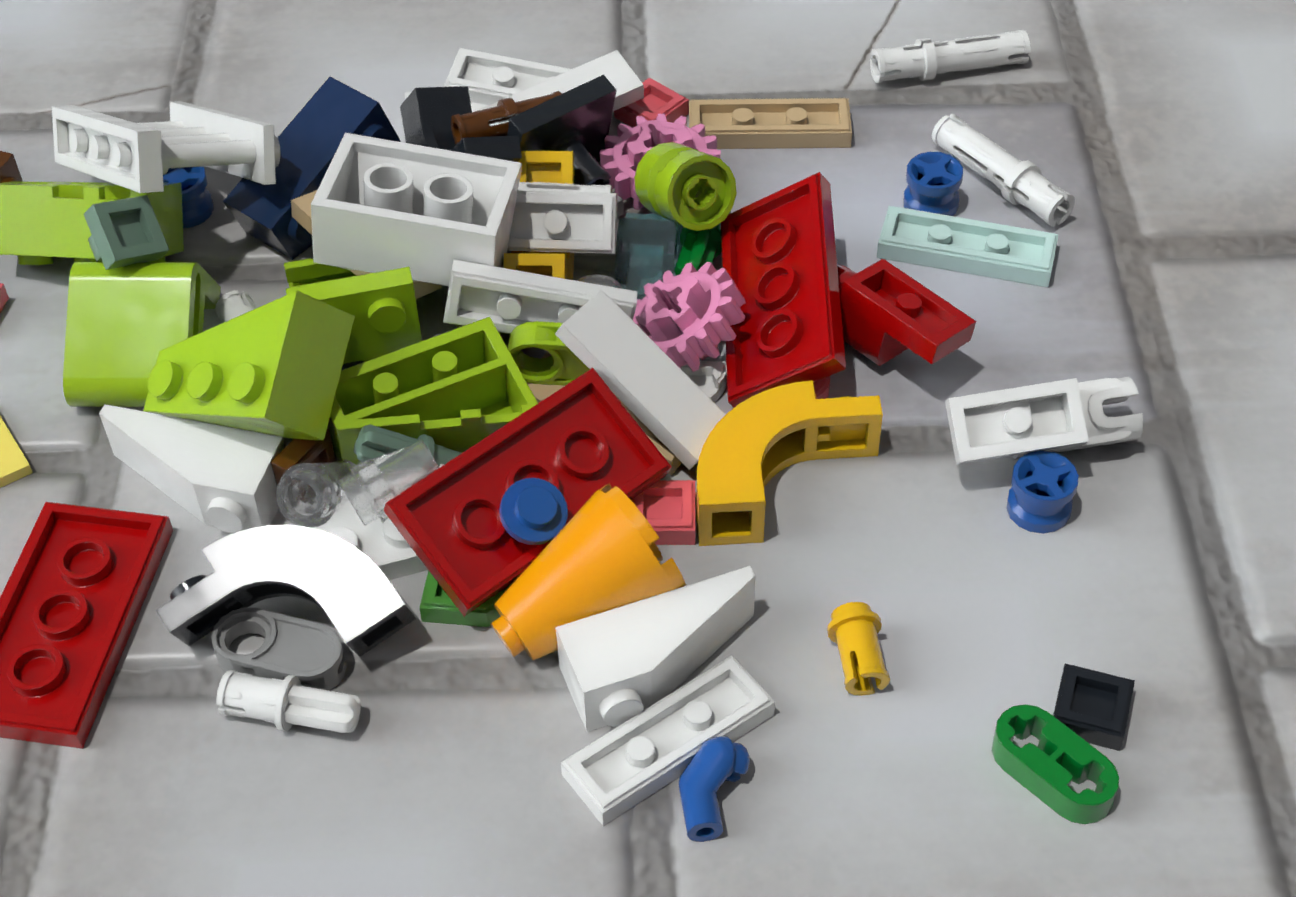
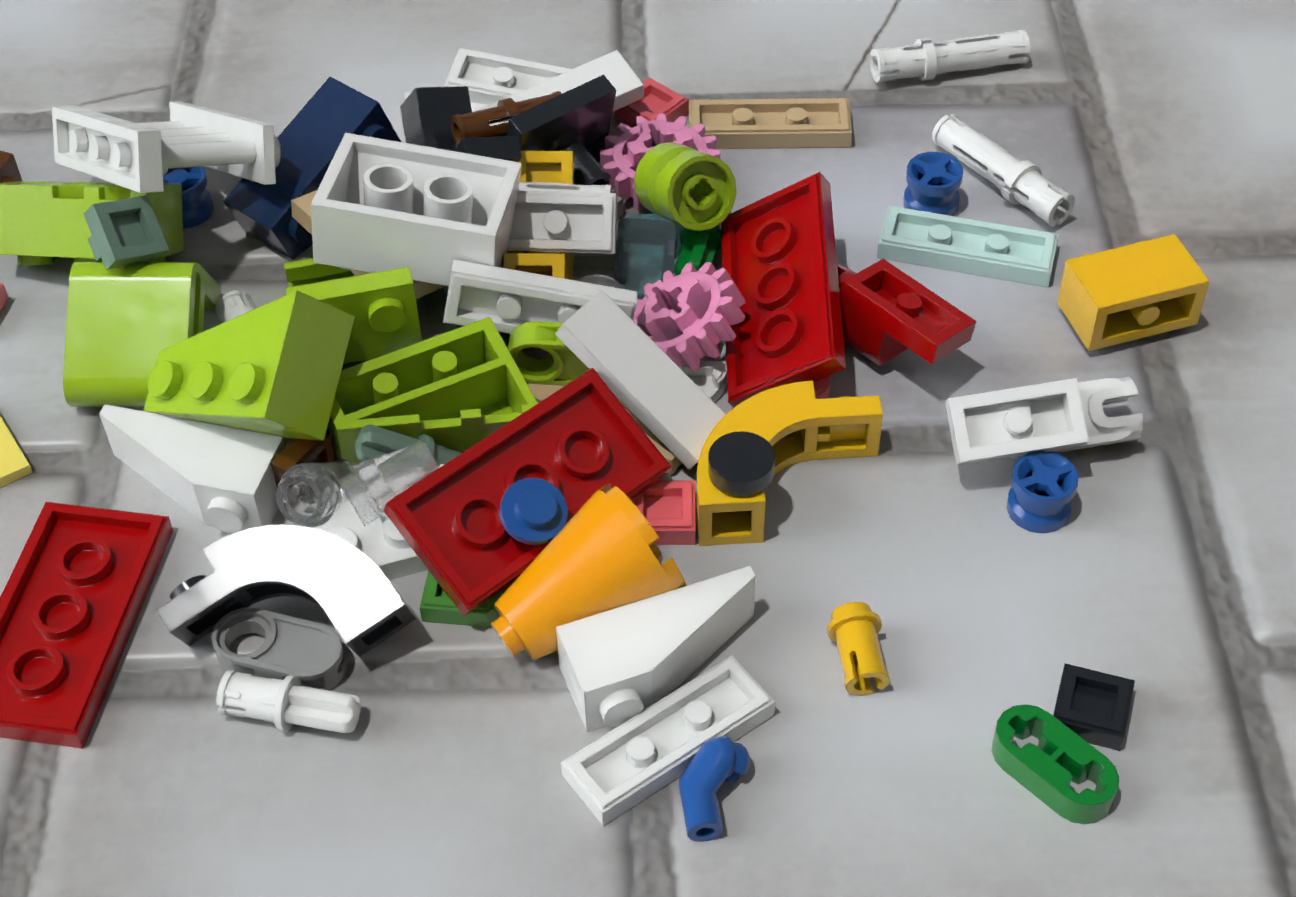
none -> black tile [708,431,775,497]
none -> yellow brick [1057,234,1210,351]

